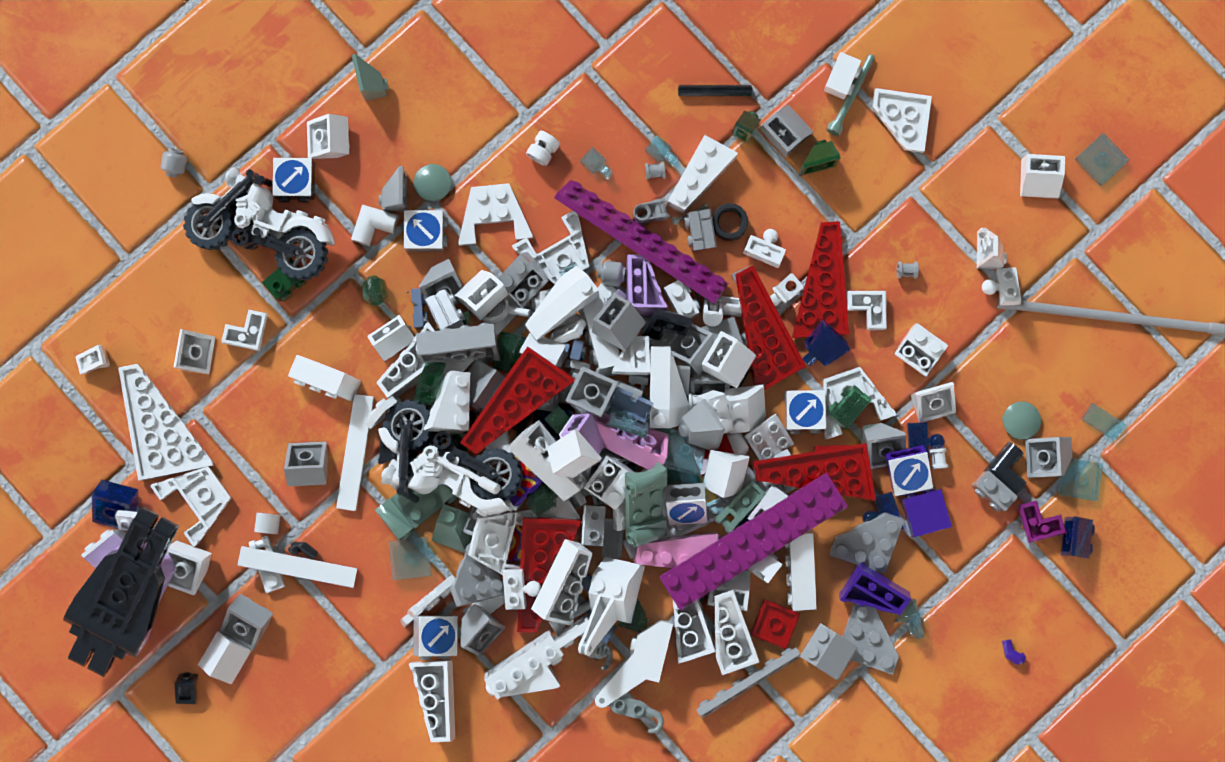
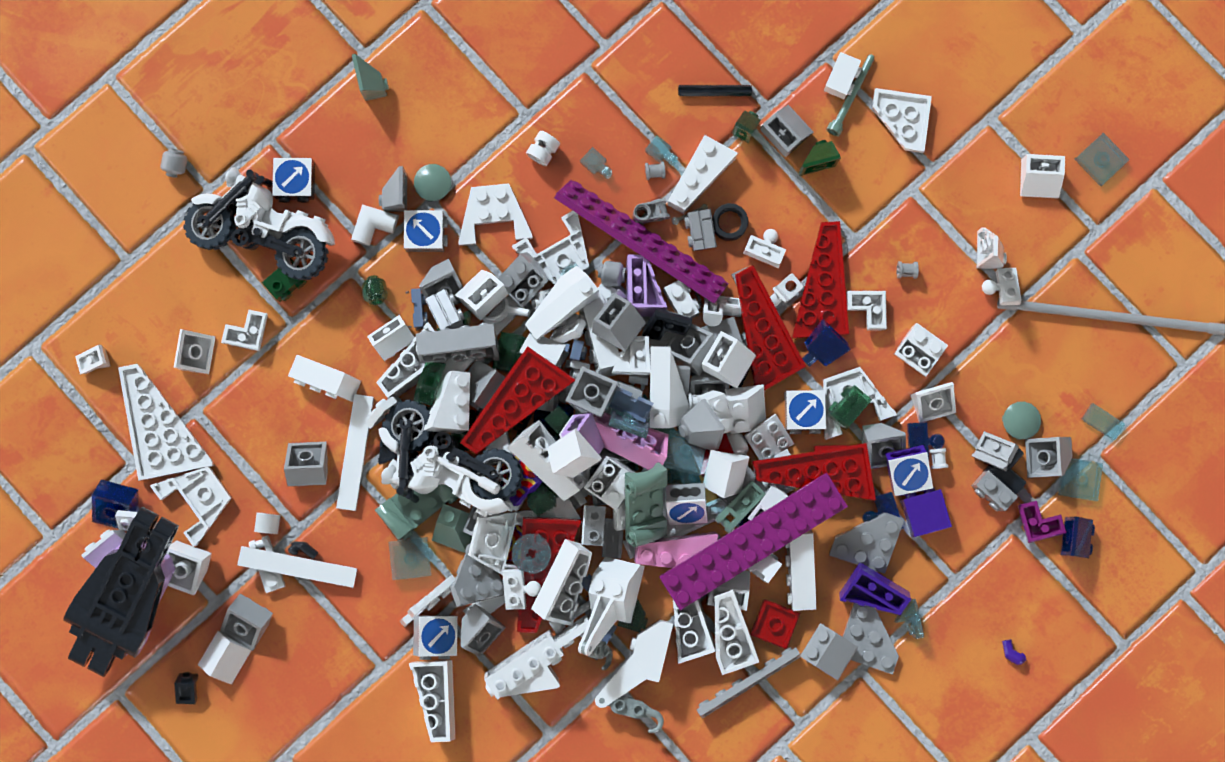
white slope [307,114,350,159] -> none
none -> clear light blue plate [512,533,551,574]
none -> plate [972,431,1019,471]

